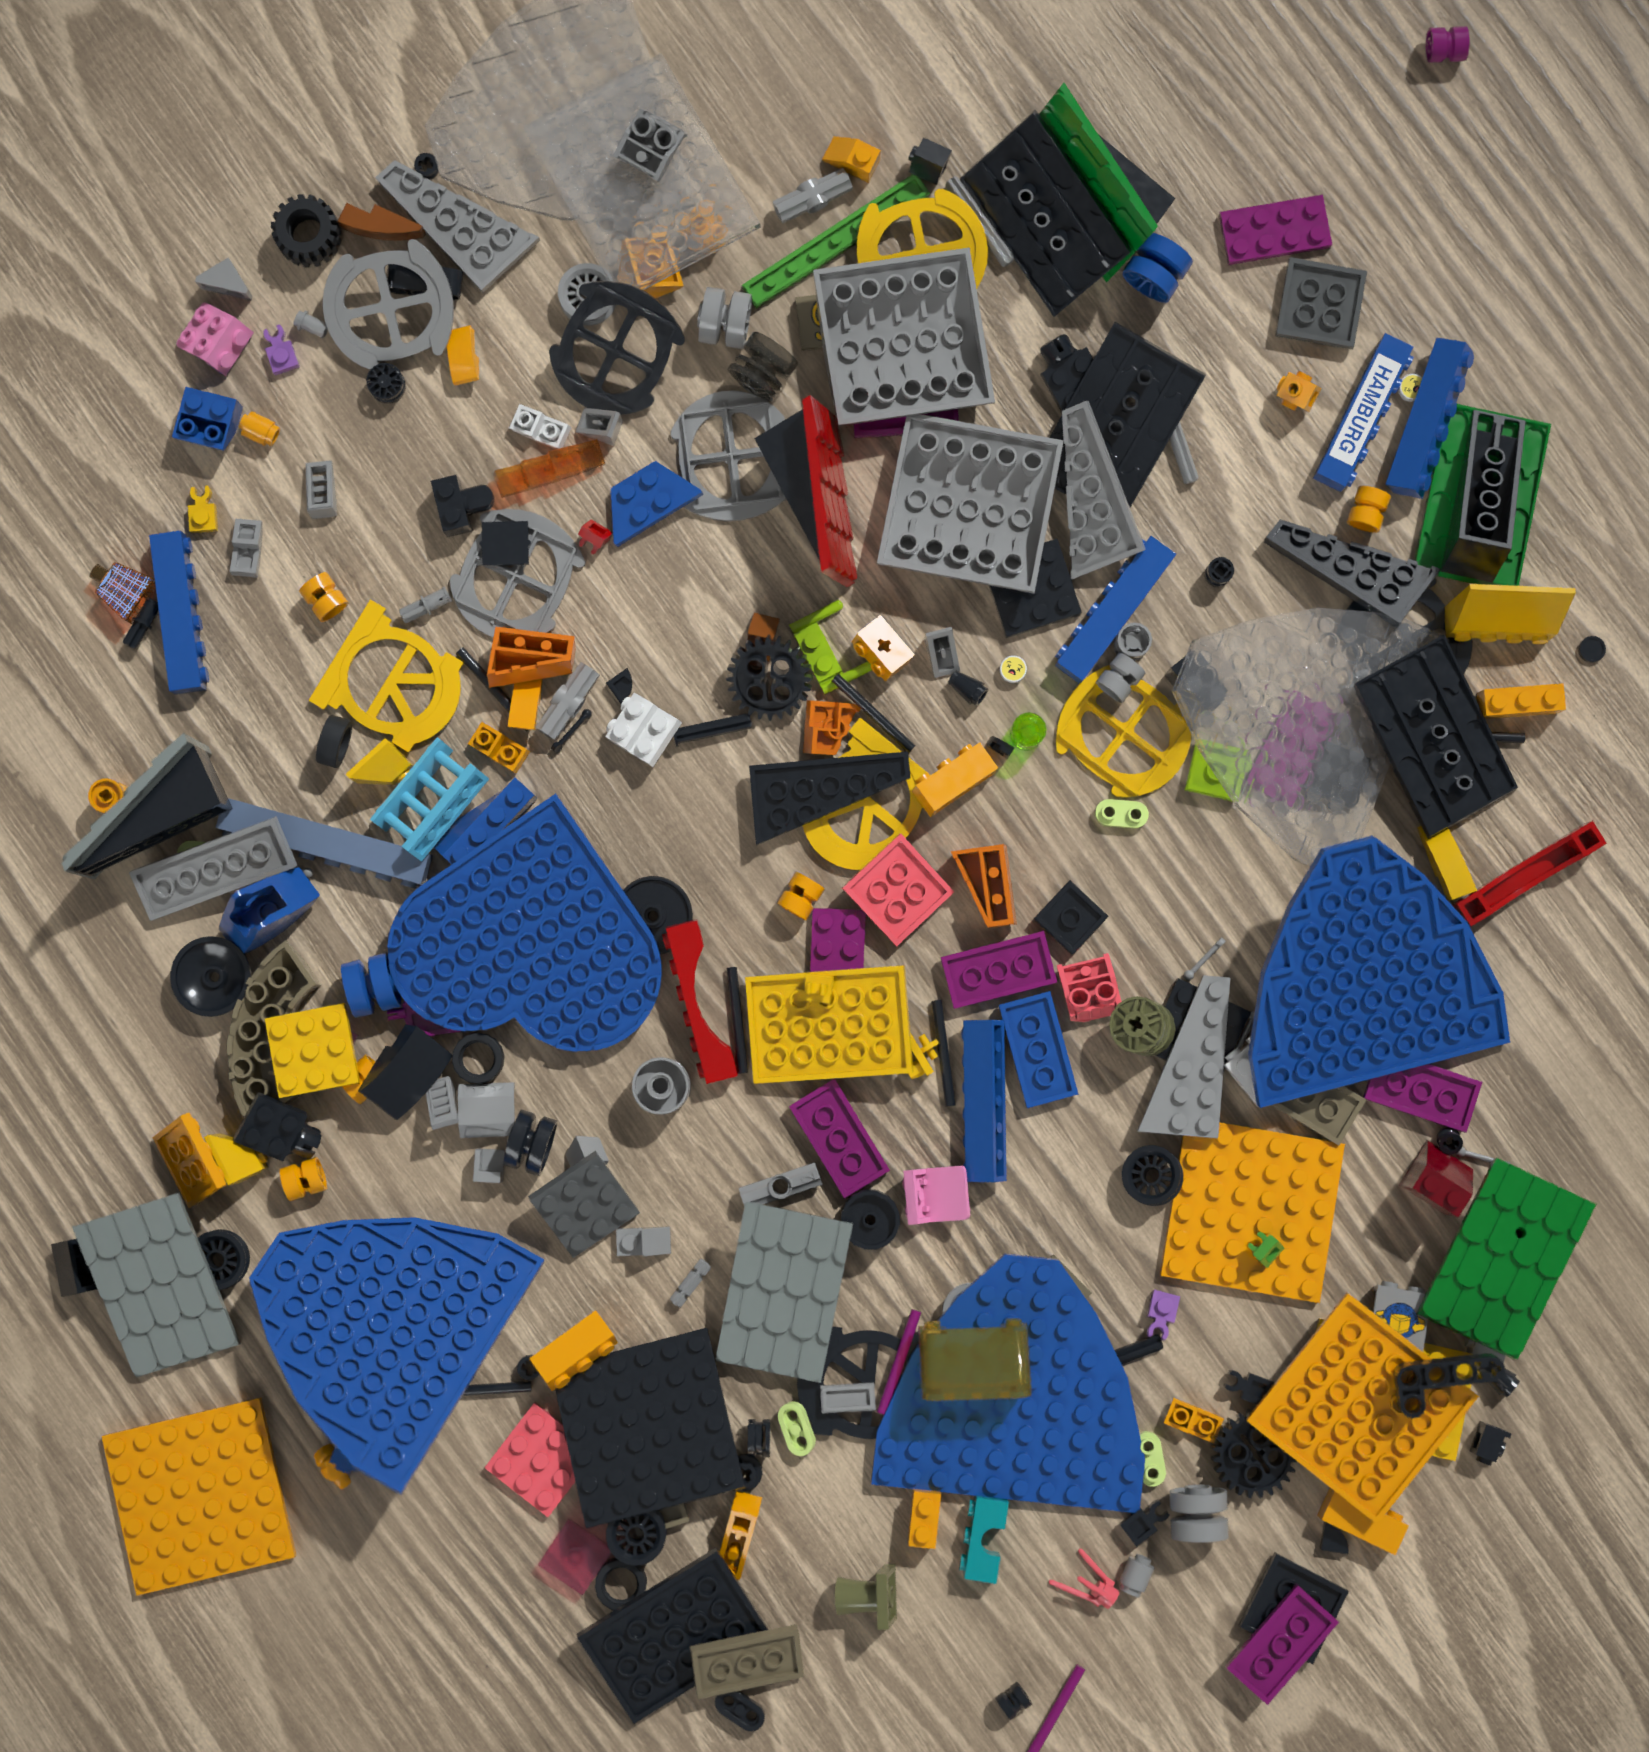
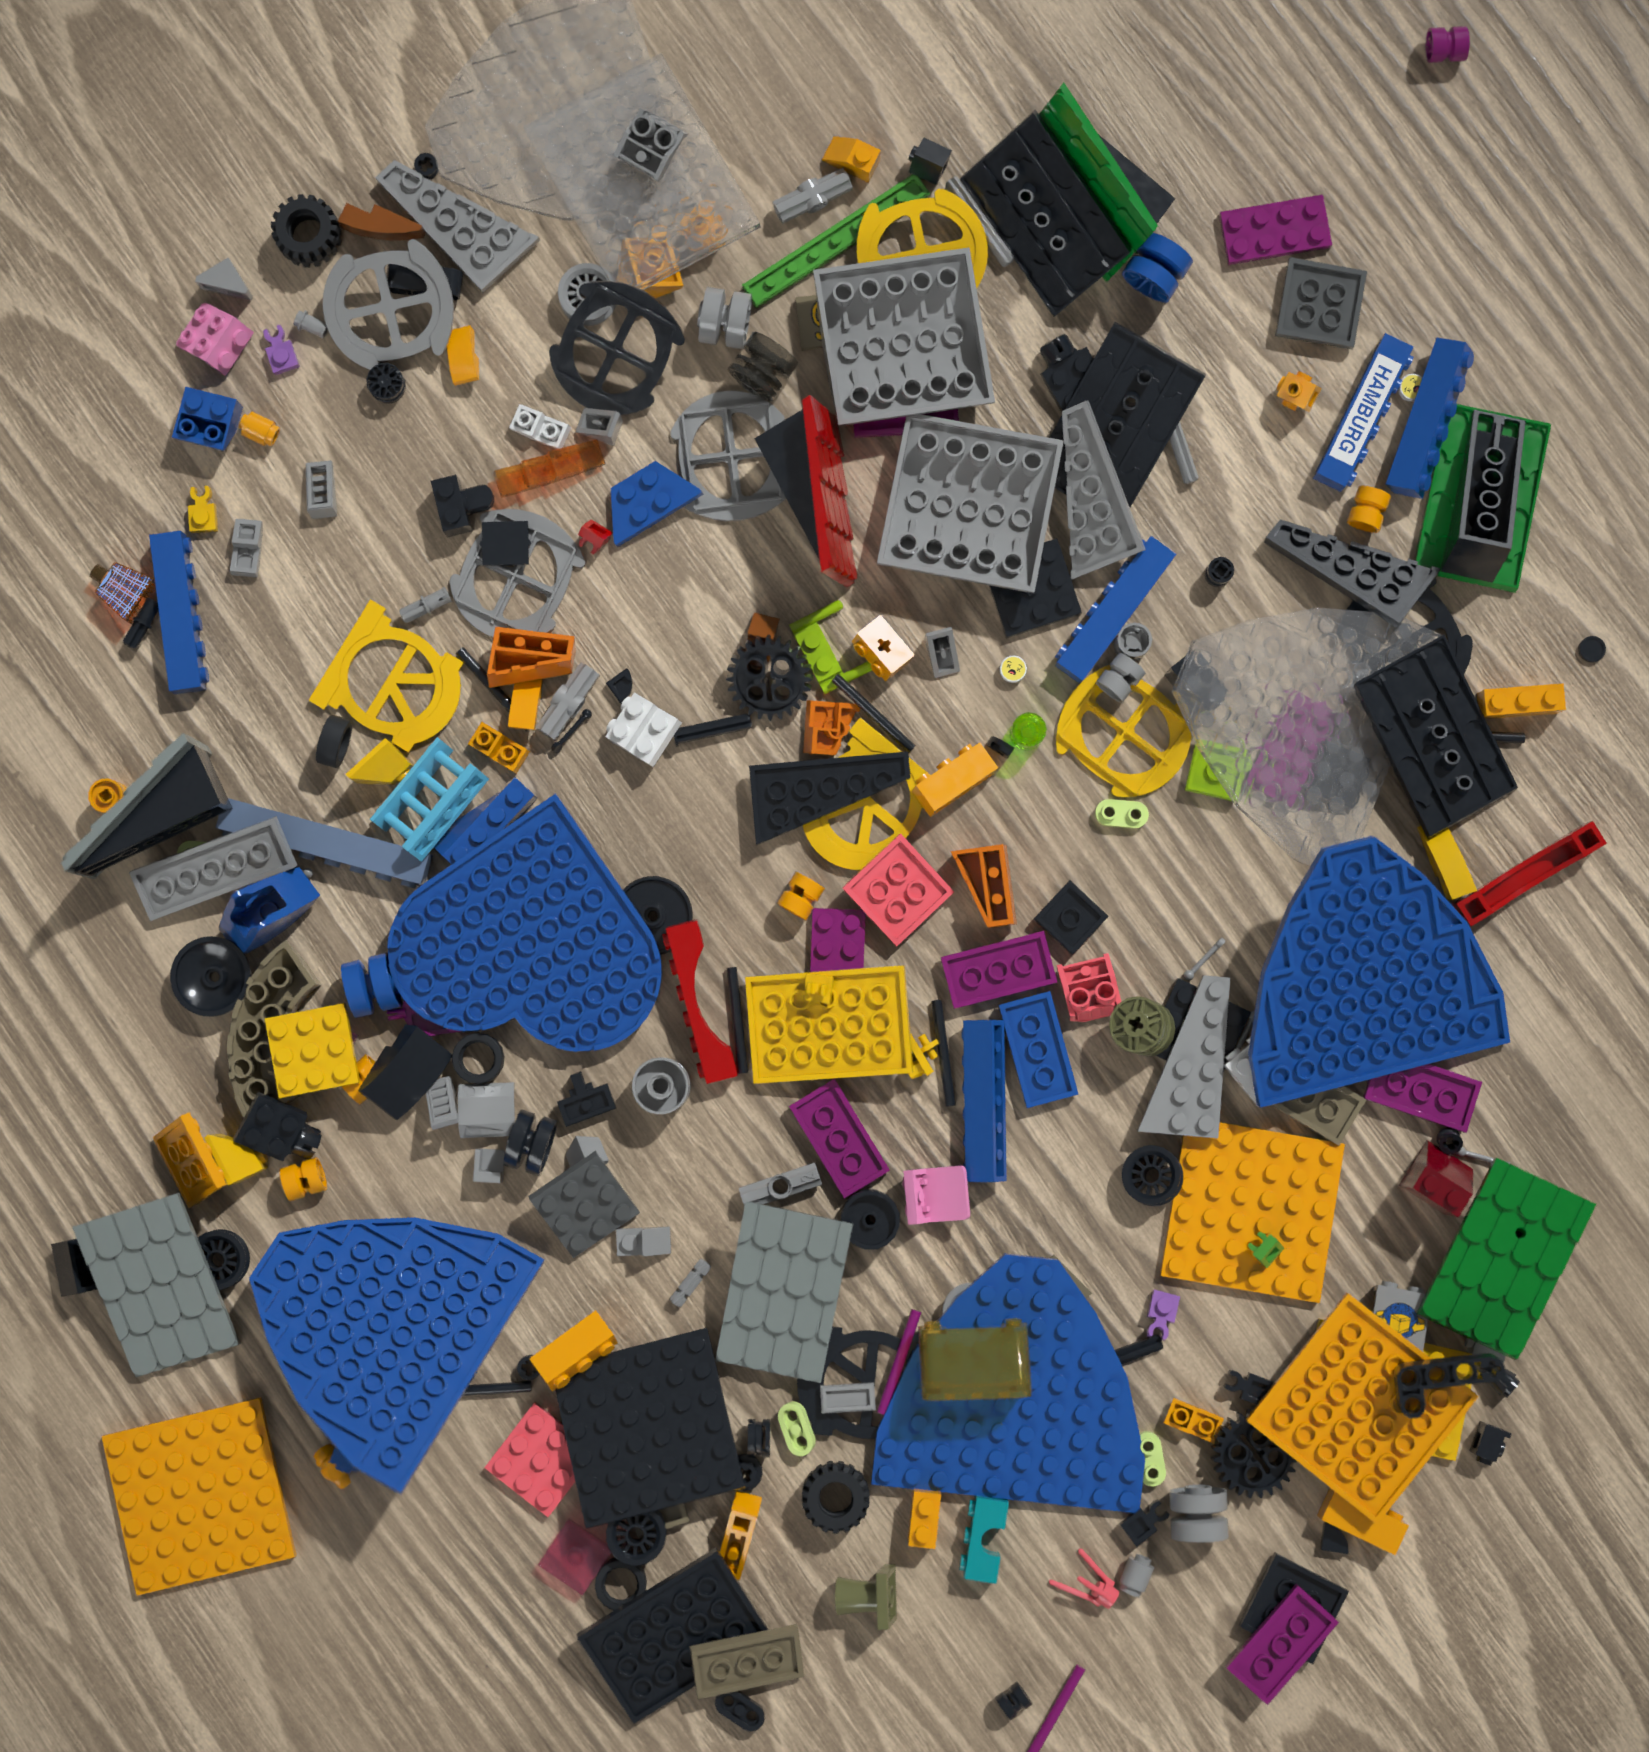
light orange wheel [299,572,349,622] -> none
black cone [948,670,989,706] -> none
yellow slope [1445,584,1576,644] -> none
none -> black hinge [557,1071,617,1127]
none -> black tyre [802,1461,870,1534]

